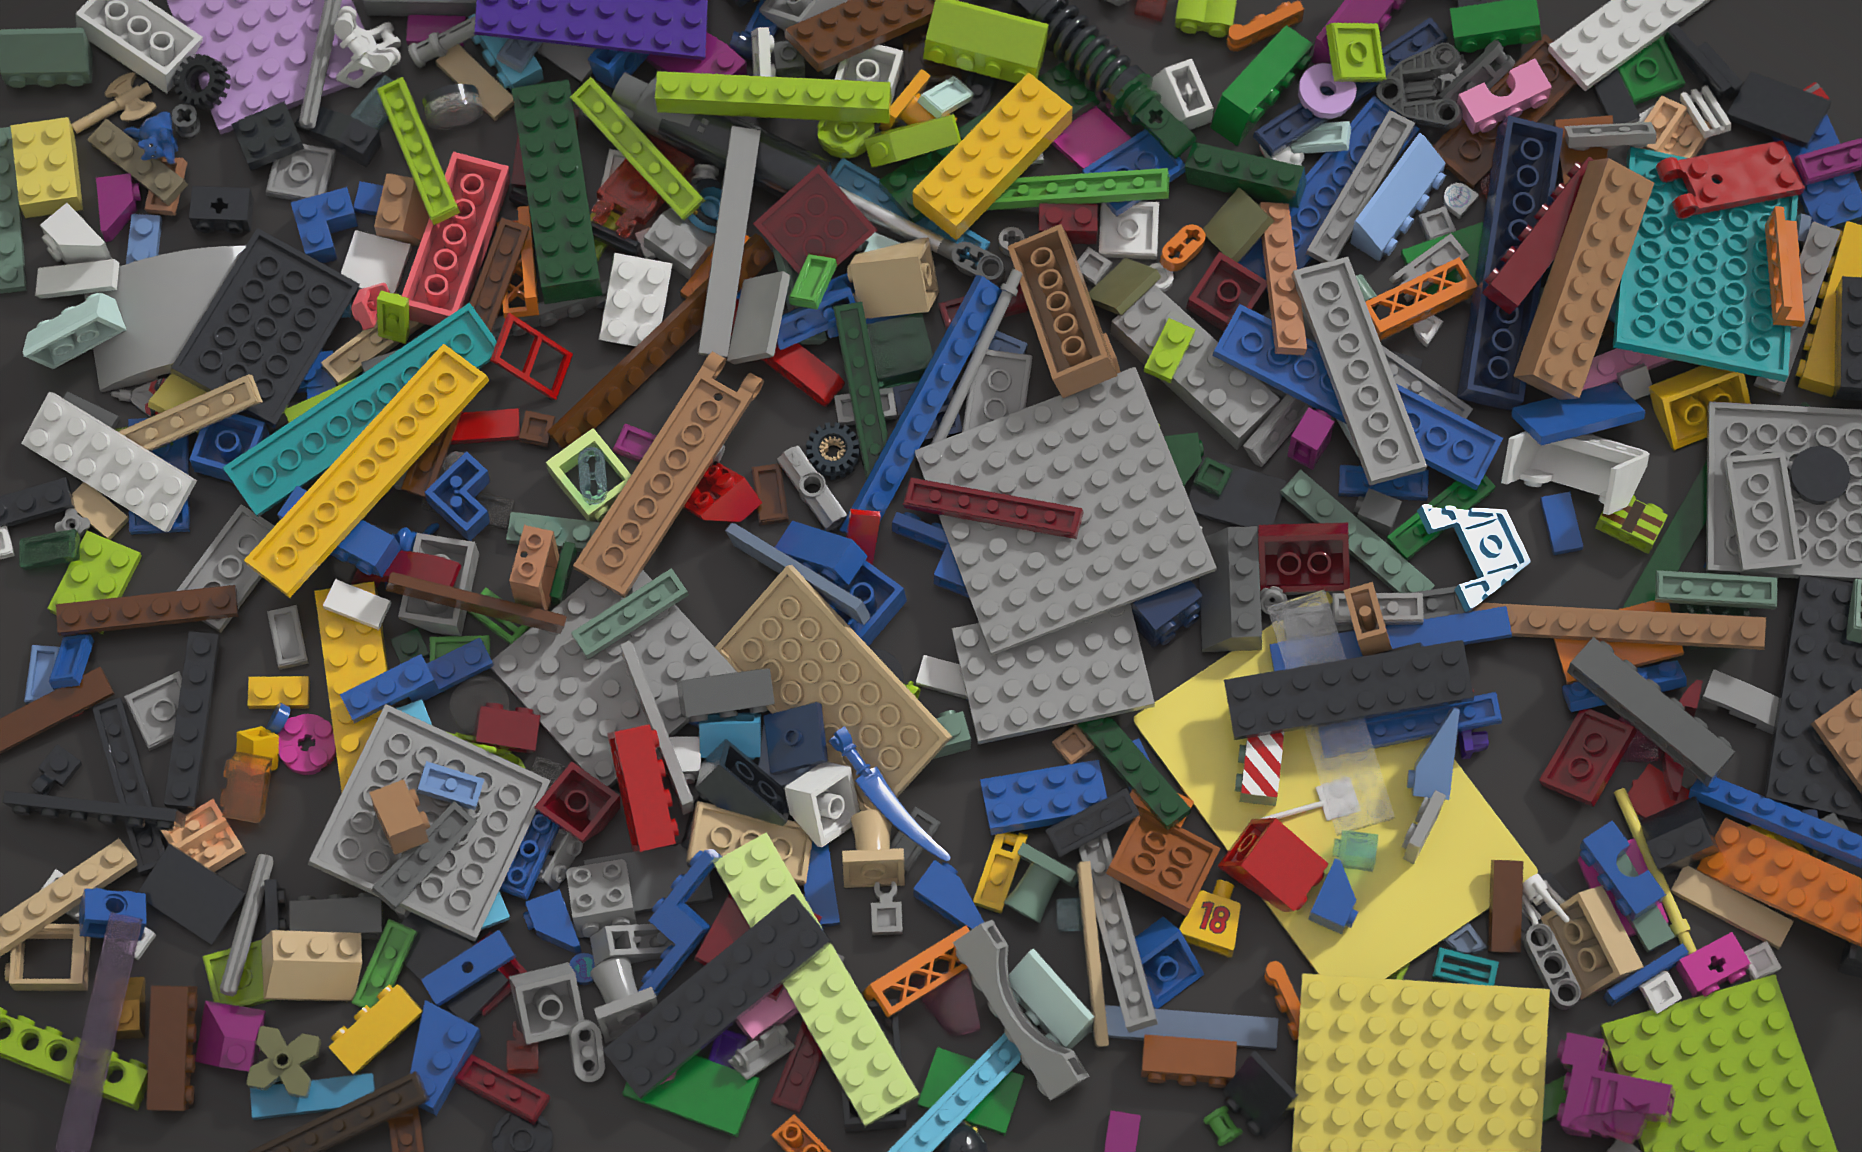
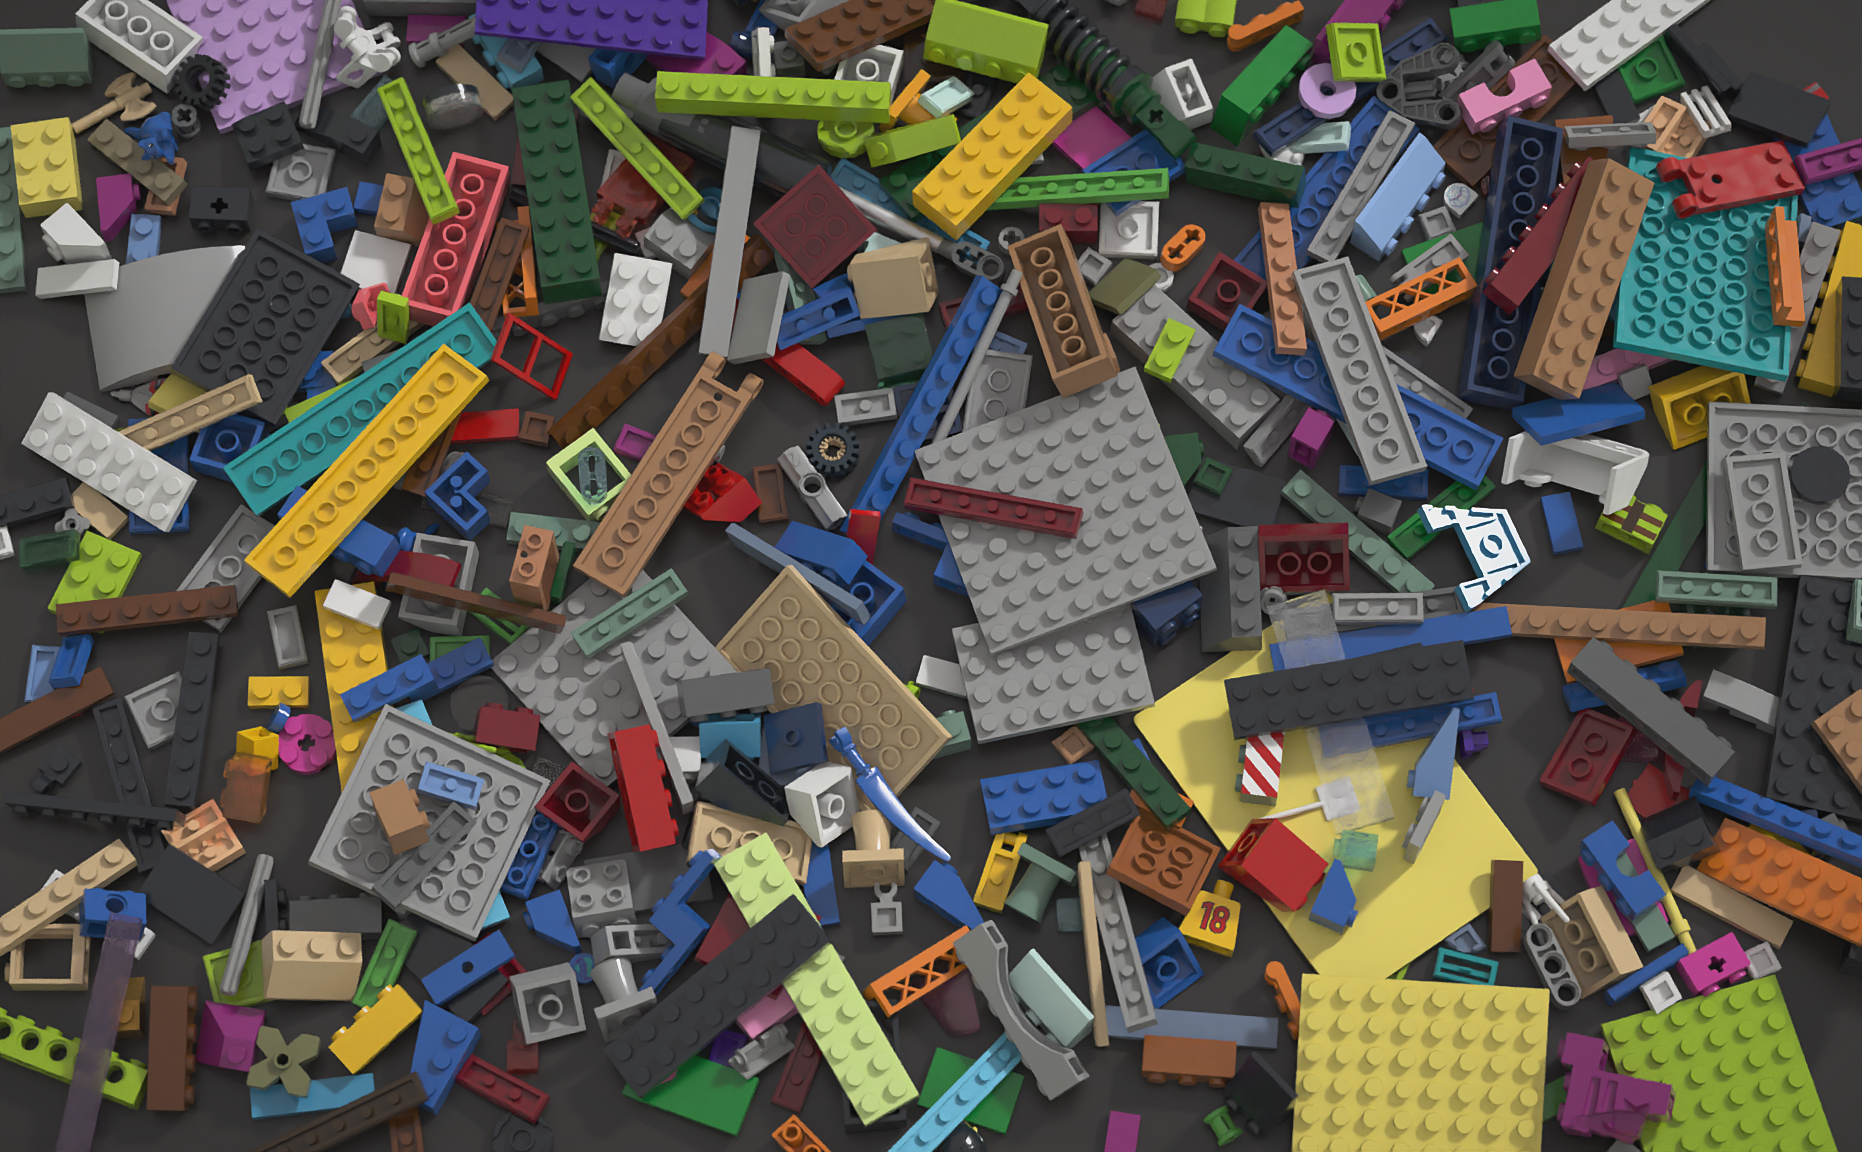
light aqua slope [23,293,126,369] -> none
light grey plate [569,1020,605,1082] -> none
light grey bush [692,164,719,185] -> none
bright green tile [788,254,837,309] -> none
dark green tile [833,302,888,480] -> none
olive tile [1203,187,1274,263] -> none
medium nougat slope [1344,582,1392,656] -> none

